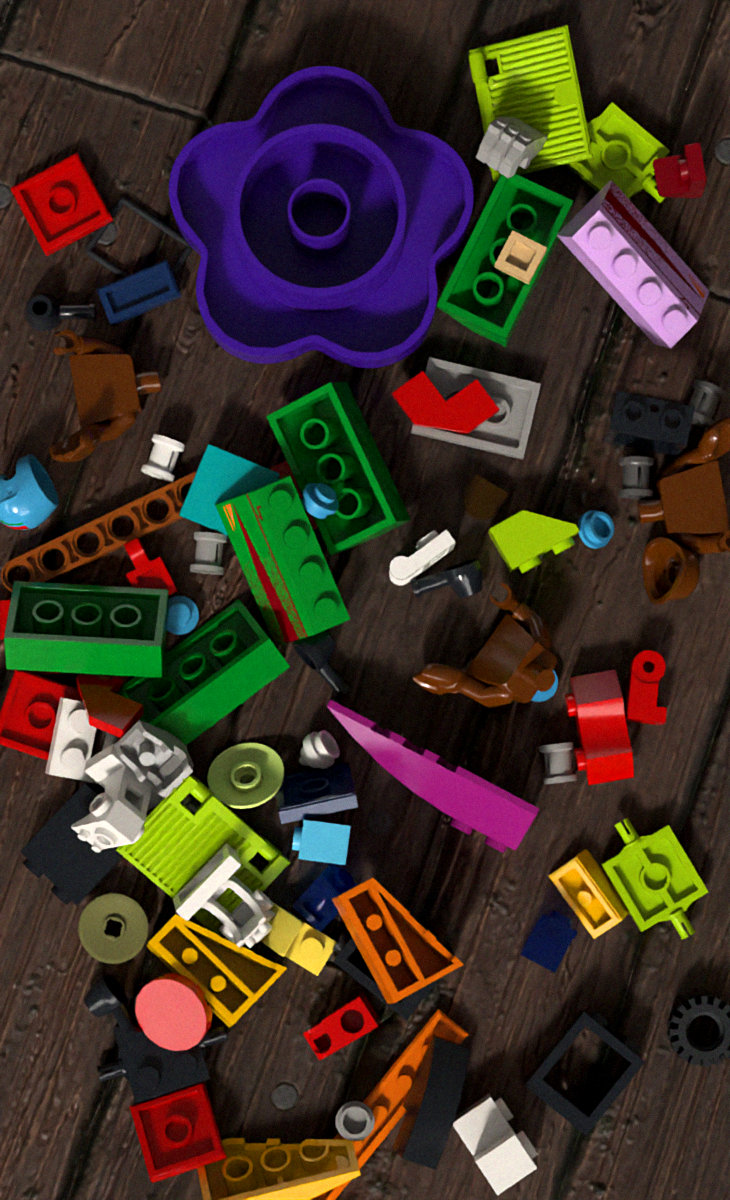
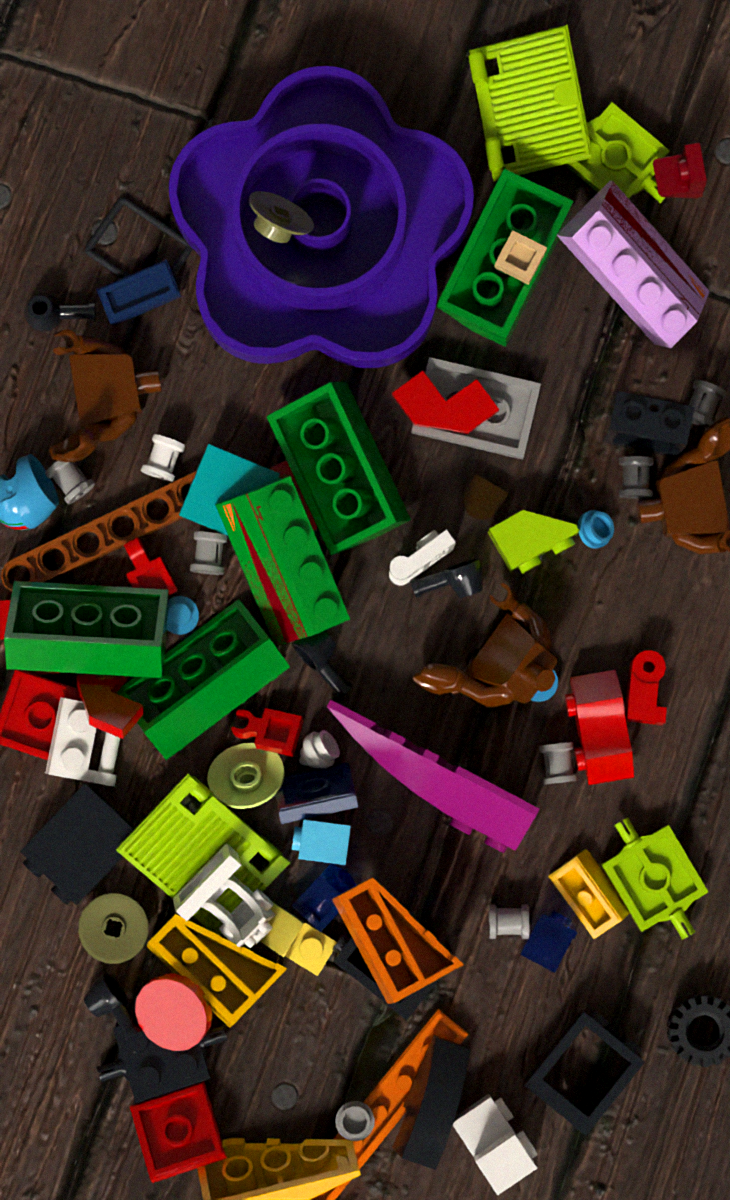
red tile [10,152,114,256] -> none
white tile [71,744,164,852] -> none
light grey hand [114,720,194,798] -> none
dark azure plate [301,483,339,519] -> none
red leg [302,992,382,1060] -> none
light grey hand [476,116,548,178] -> none
reddish brown helmet [642,537,700,605] -> none
none -> light grey bush [45,461,95,504]
none -> red plate [231,708,304,757]
none -> olive piece [249,191,314,243]
none -> light grey bush [489,904,529,939]

